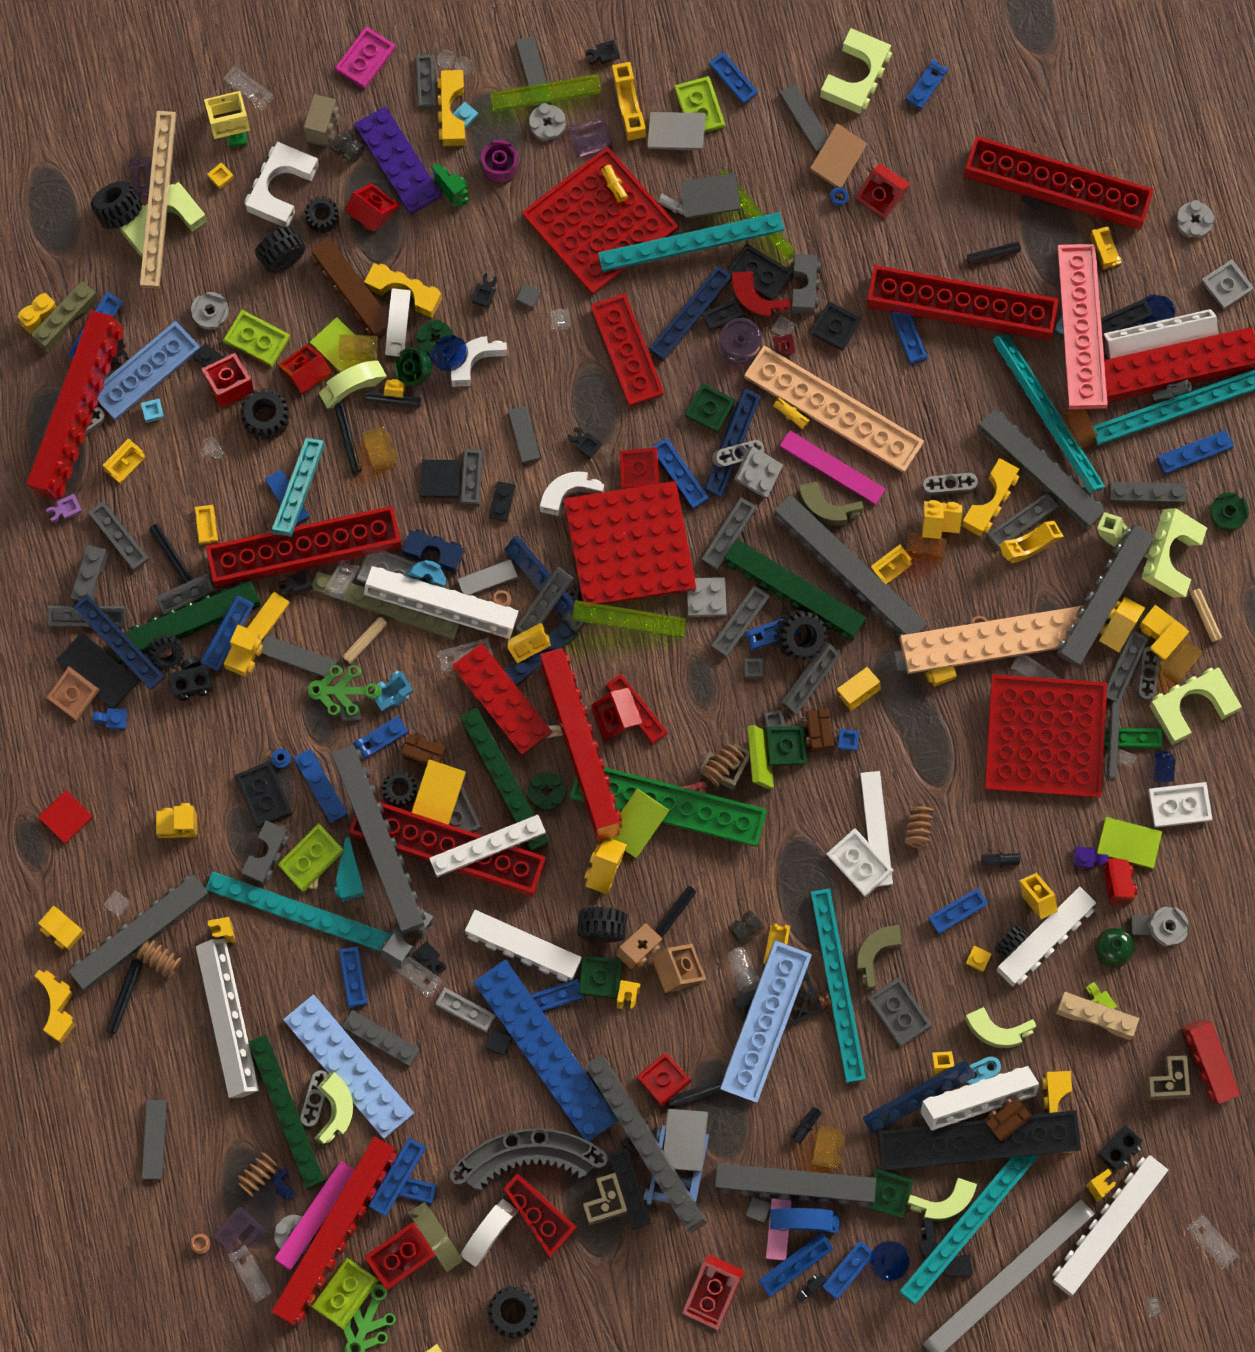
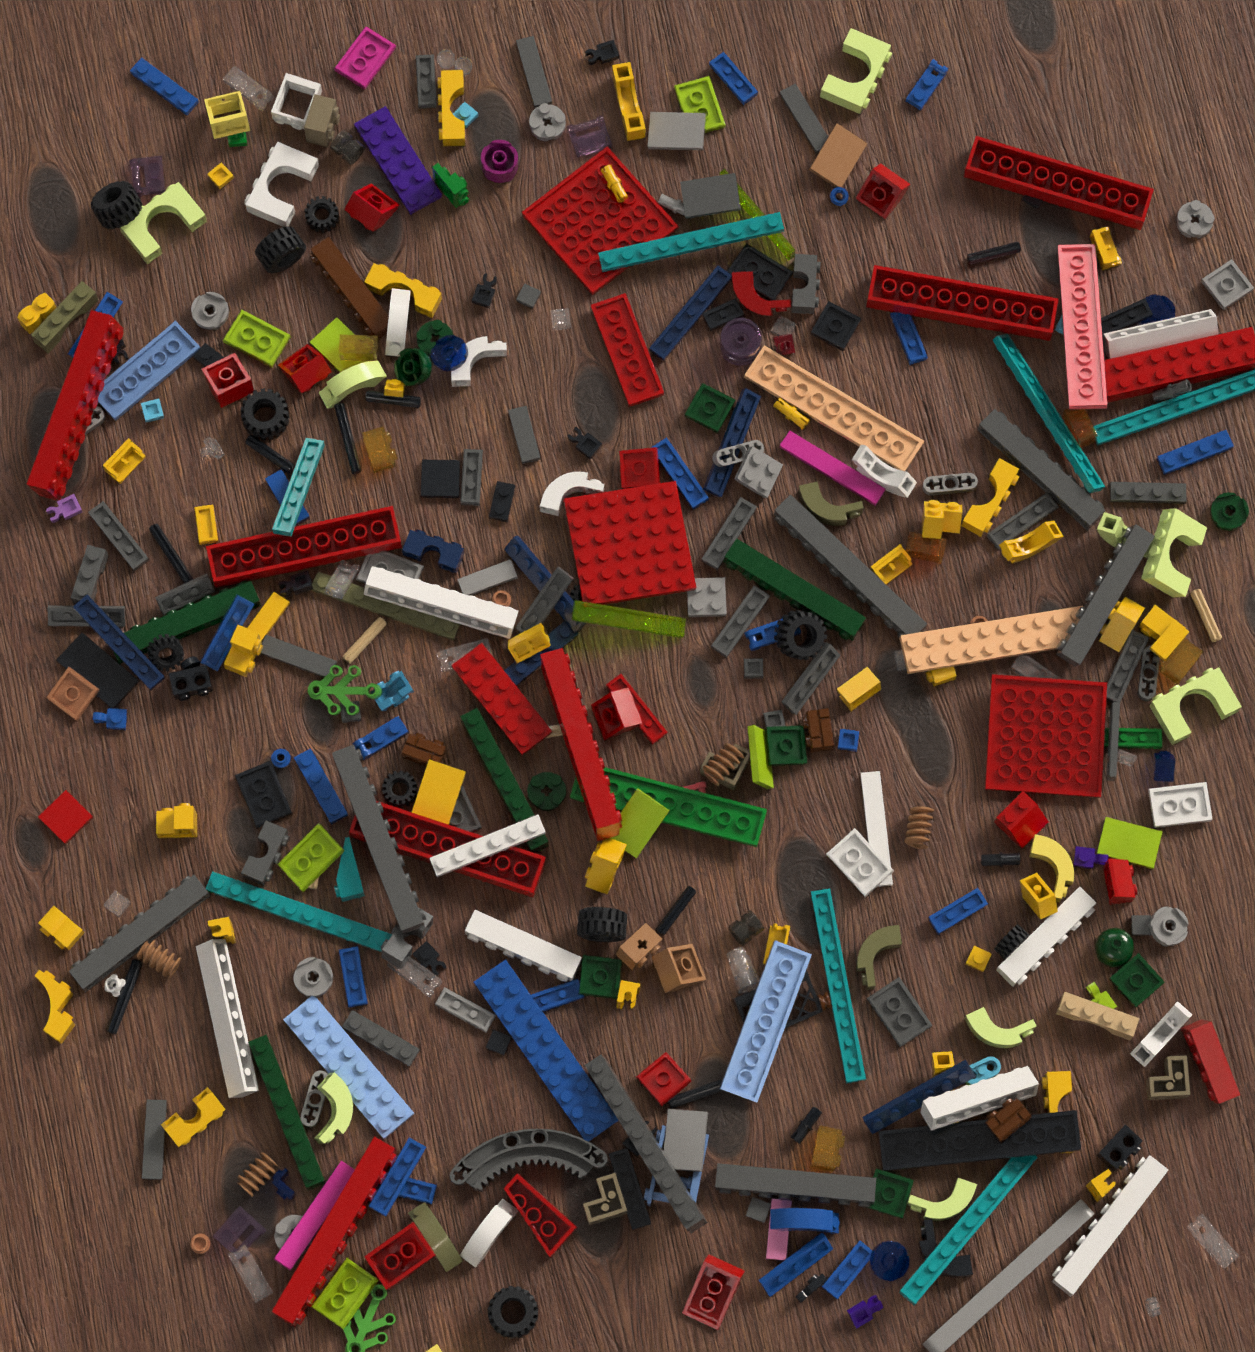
tan plate [140,111,176,289] -> none
dark azure cylinder [404,560,446,587] -> none
clear neon green tile [490,74,602,112] -> none
none -> white plate [105,974,125,997]
none -> blue plate [130,57,199,115]
none -> yellow arch [161,1087,226,1147]
none -> black axle [245,435,295,473]
none -> white window [271,73,322,130]
none -> light grey plate [293,957,333,997]
none -> dark purple plate [847,1295,883,1329]
none -> white arch [852,444,917,498]
none -> red slope [994,791,1049,849]
none -> light yellow arch [1029,834,1074,903]
none -> dark green plate [1109,953,1165,1008]
none -> white arch [1130,1002,1192,1067]

